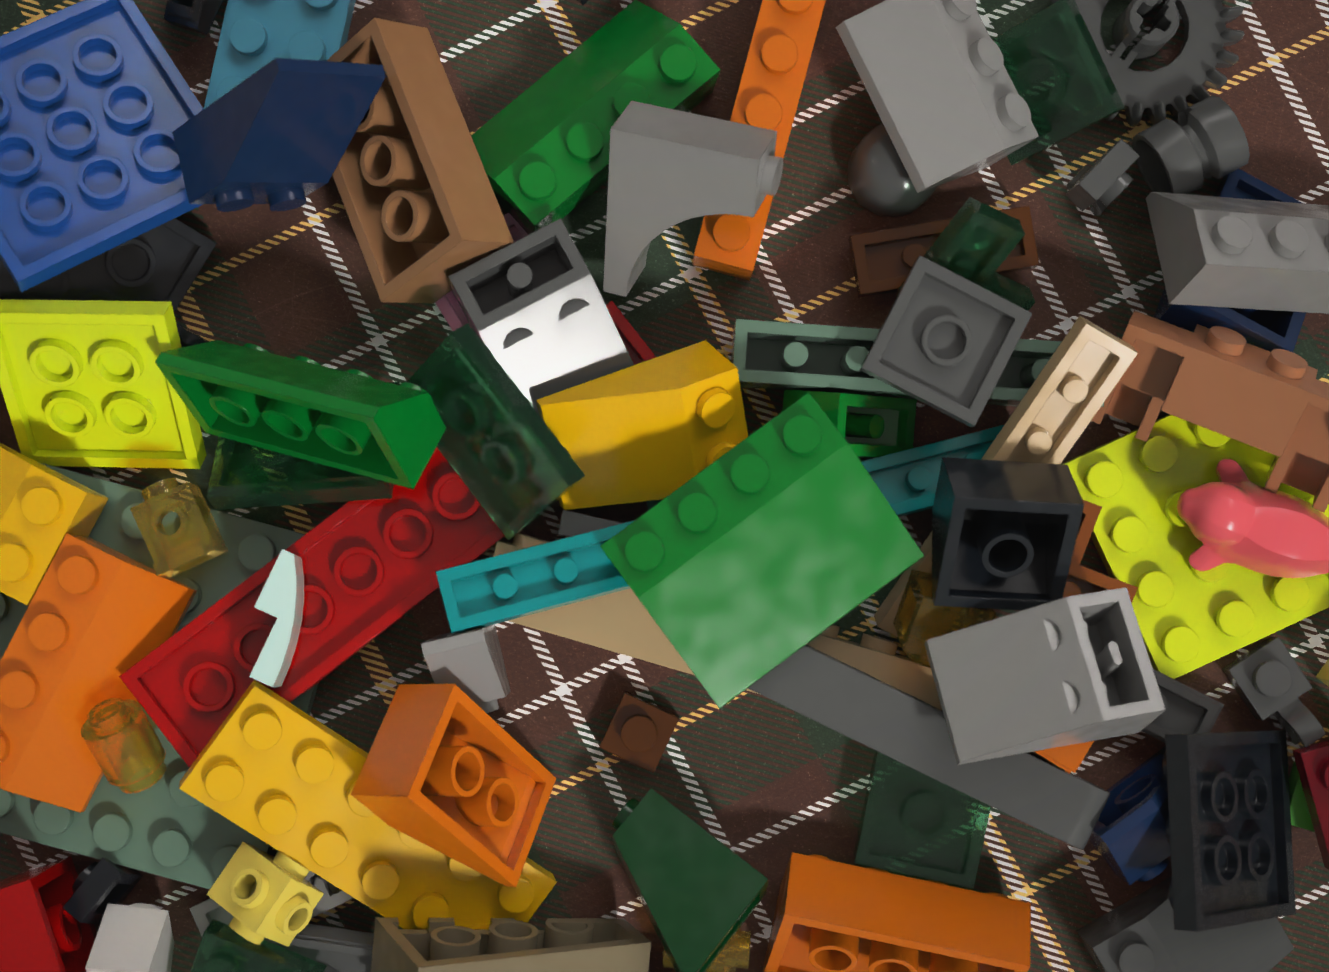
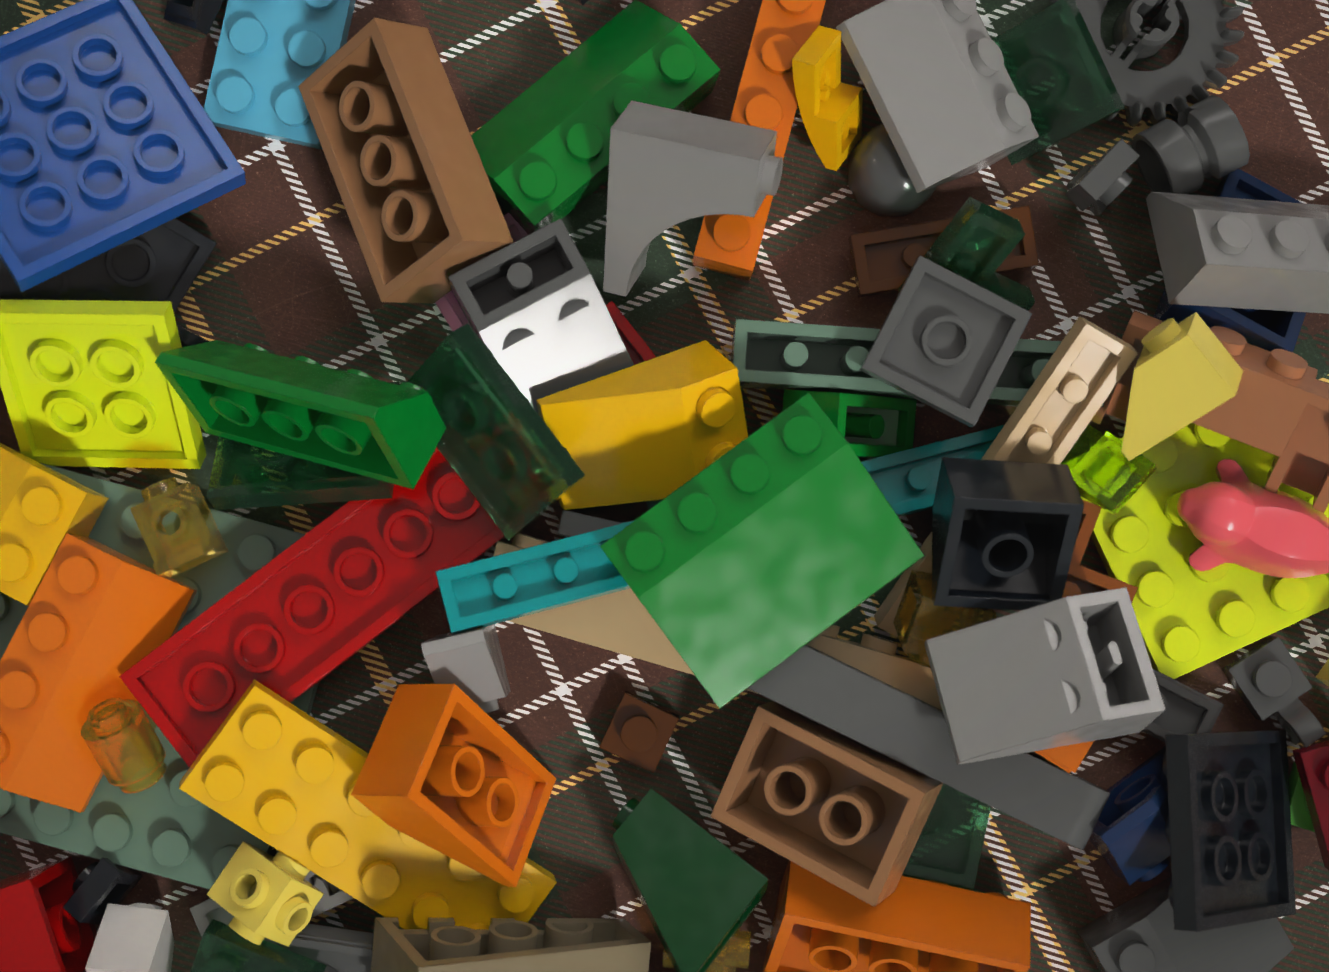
dark blue slope [172,58,386,212] -> none
light aqua slope [249,549,304,687] -> none
none -> medium nougat brick [710,701,943,907]
none -> yellow slope [792,25,863,171]
none -> clear neon green slope [1061,424,1157,515]
none -> light yellow slope [1121,312,1243,461]

